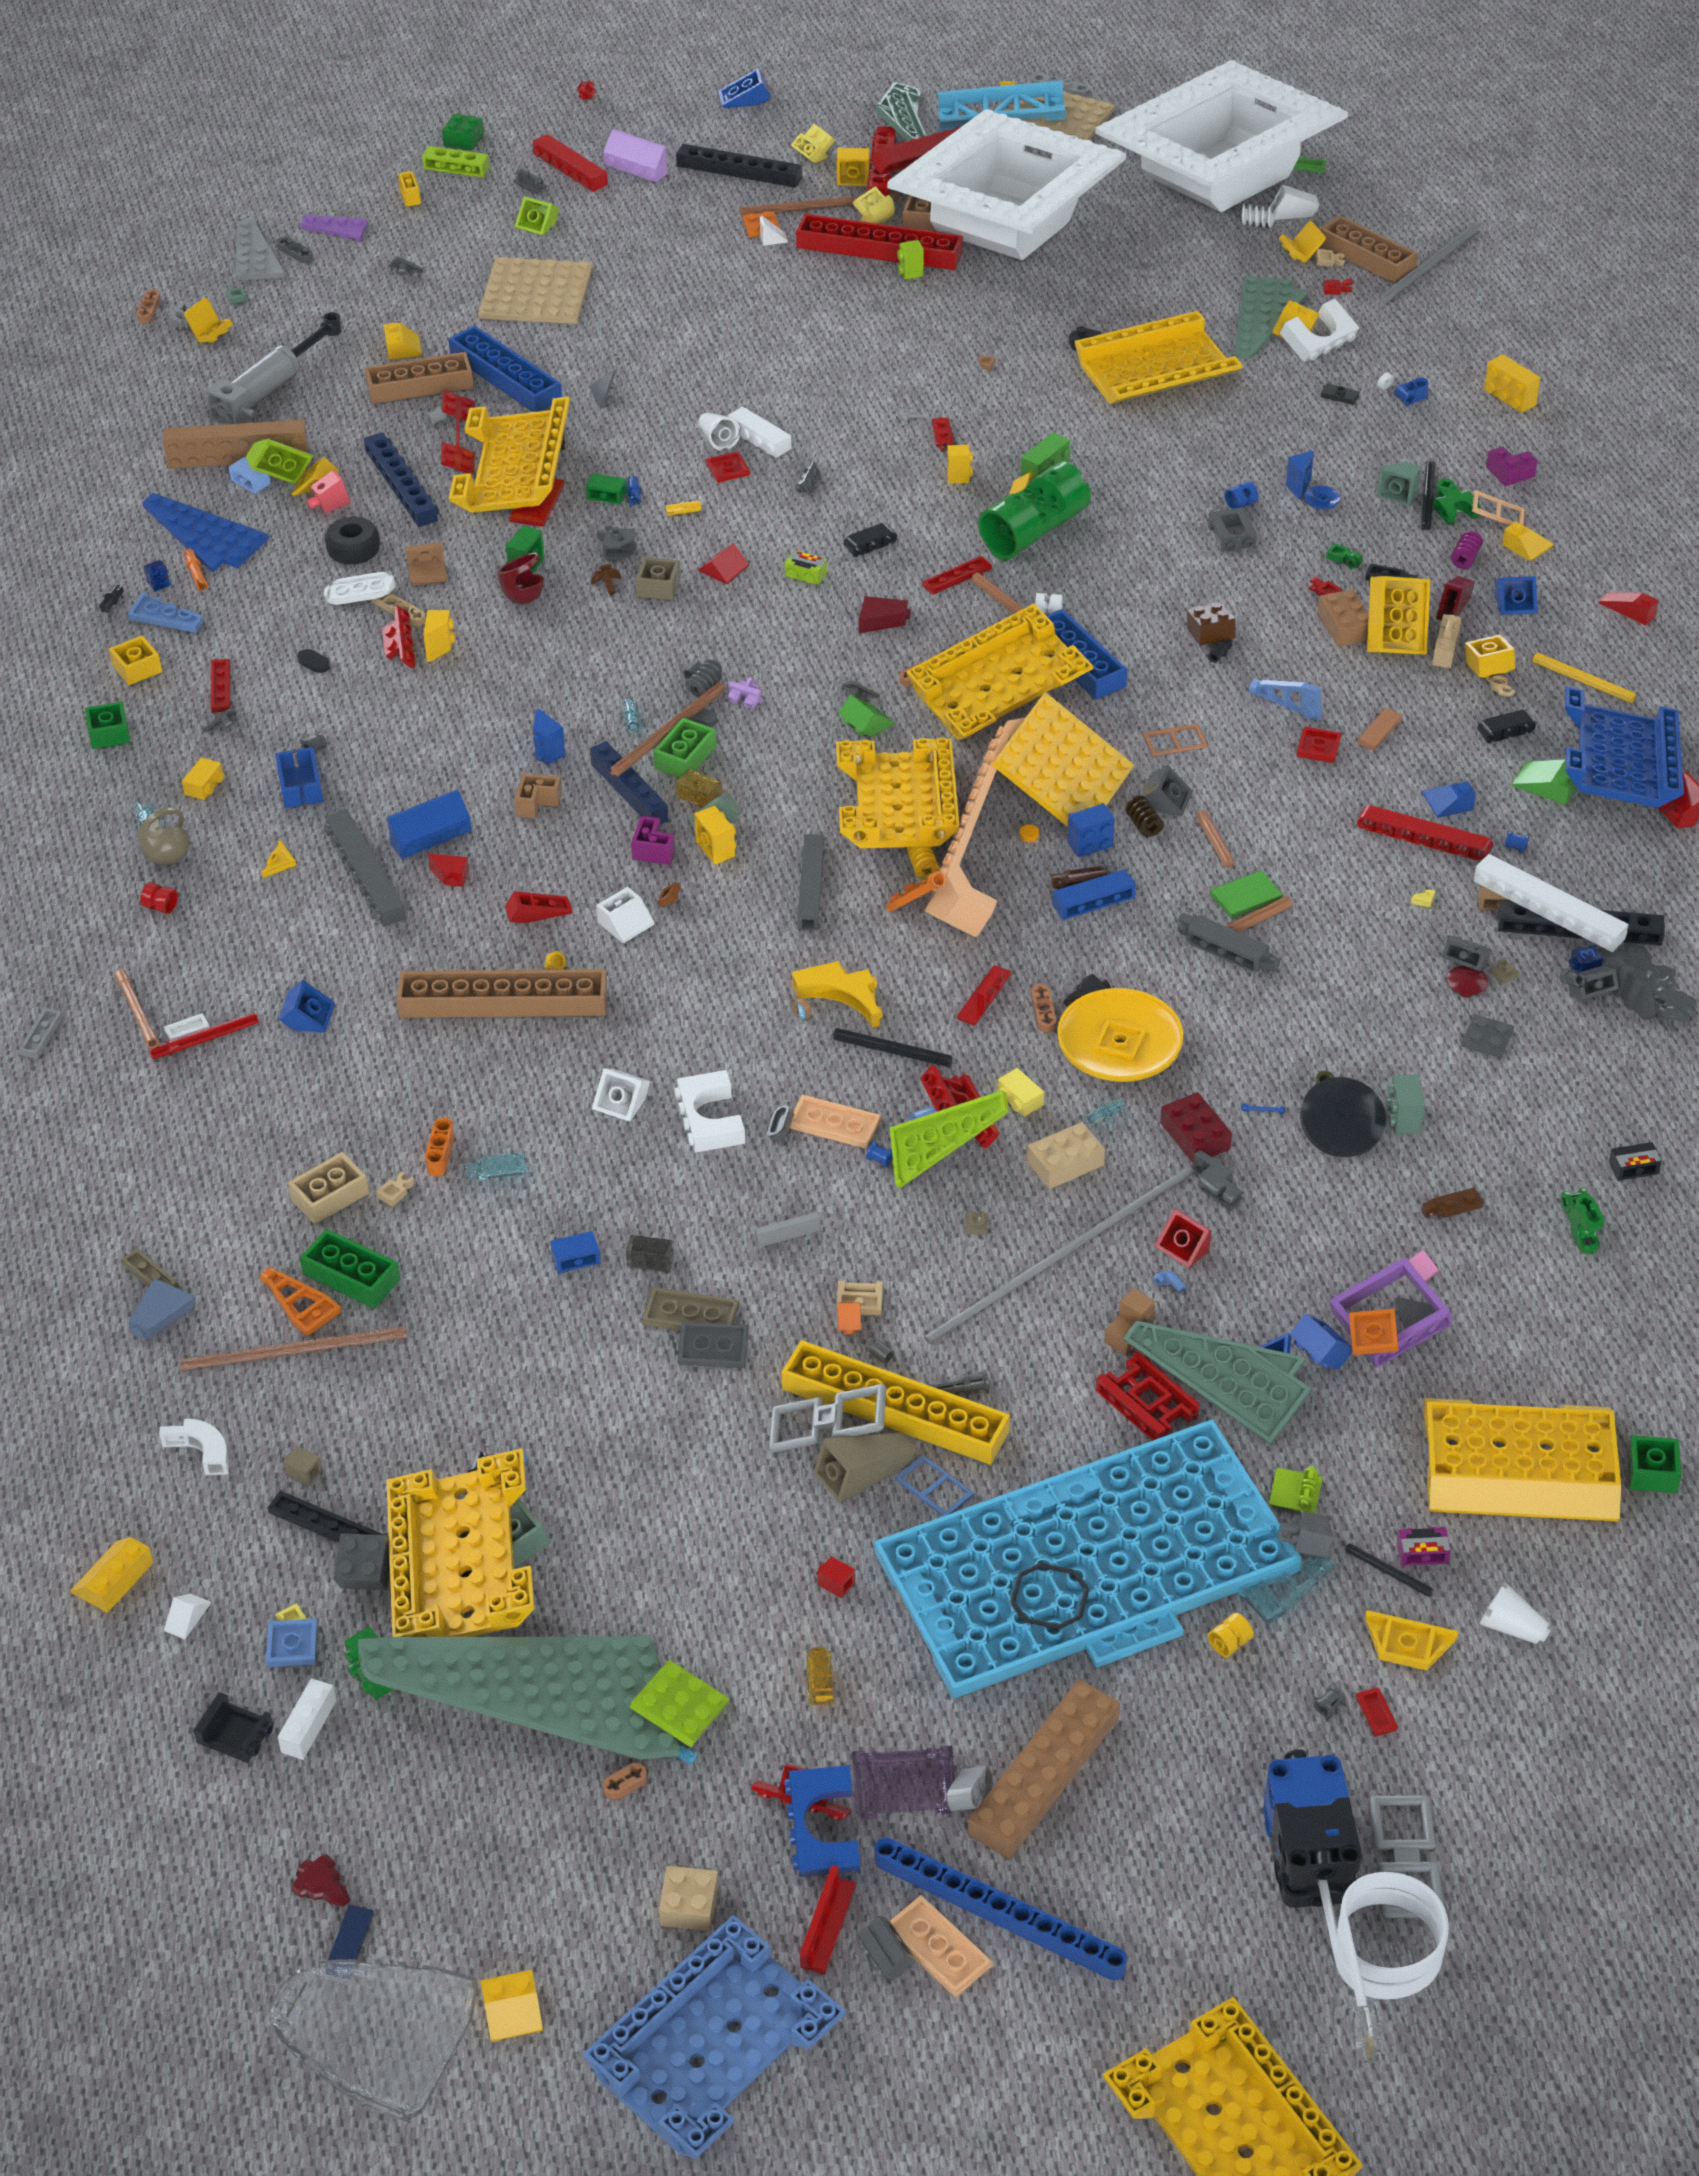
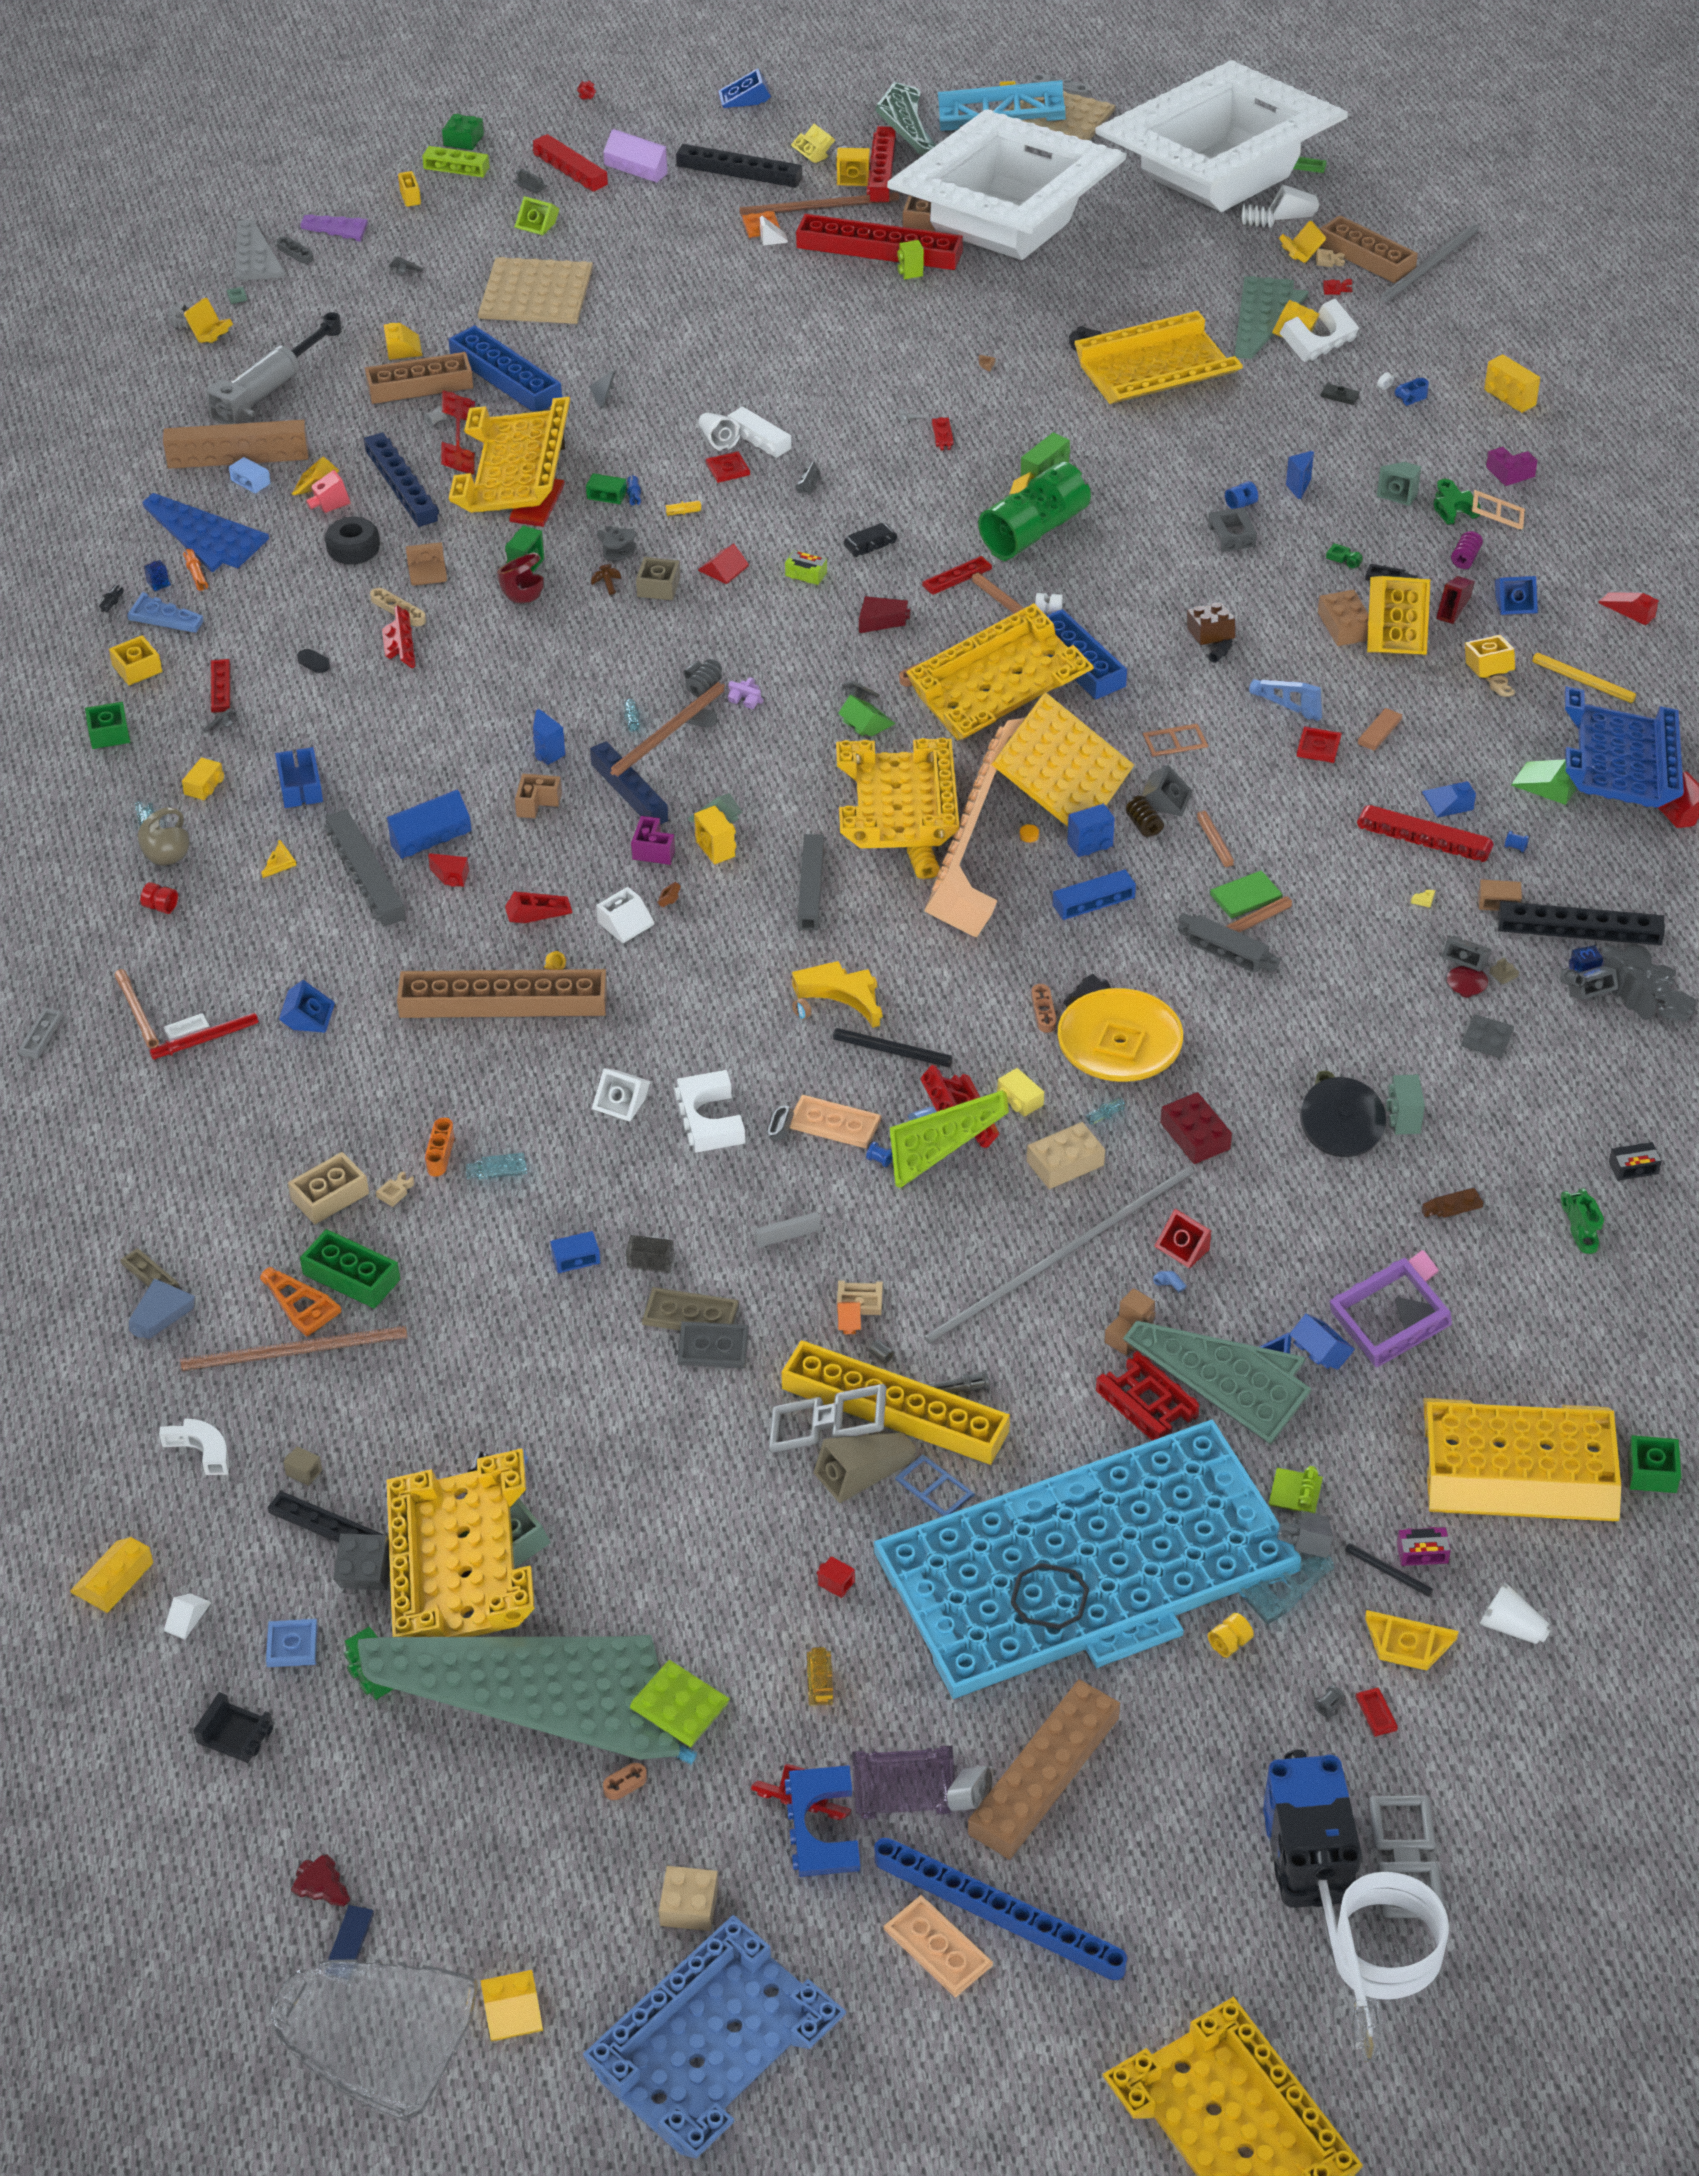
nougat beam [137,289,161,323] -> none
lime slope [246,439,313,484] -> none
light yellow tile [275,1603,307,1621] -> none
white brick [278,1678,336,1760] -> none
dark grey bush [301,732,327,751] -> none
white tile [324,572,396,605] -> none
yellow slope [423,610,456,662] -> none
bright green brick [653,718,717,780] -> none
clear yellow brick [676,769,722,807] -> none
red fence [800,1865,856,1975] -> none
light yellow brick [852,186,895,224] -> none
dark grey brick [858,1916,916,1980] -> none
red brick [870,126,961,175] -> none
orange plate [884,871,946,912] -> none
yellow brick [947,444,973,484] -> none
red bracket [957,965,1011,1026] -> none
dark tan tile [965,1211,988,1235] -> none
reddish brown hinge [1051,866,1108,888] -> none
dark grey plate [1193,1150,1244,1211] -> none
blue hinge [1241,1103,1285,1114] -> none
blue dish [1304,486,1340,509] -> none
red plate [1308,577,1342,596] -> none
orange plate [1349,1309,1399,1356] -> none
black axle [1421,461,1435,530] -> none
tan piece [1432,614,1462,668] -> none
white brick [1474,854,1628,952] -> none
black beam [1477,710,1536,744] -> none
yellow slope [1502,521,1554,561] -> none

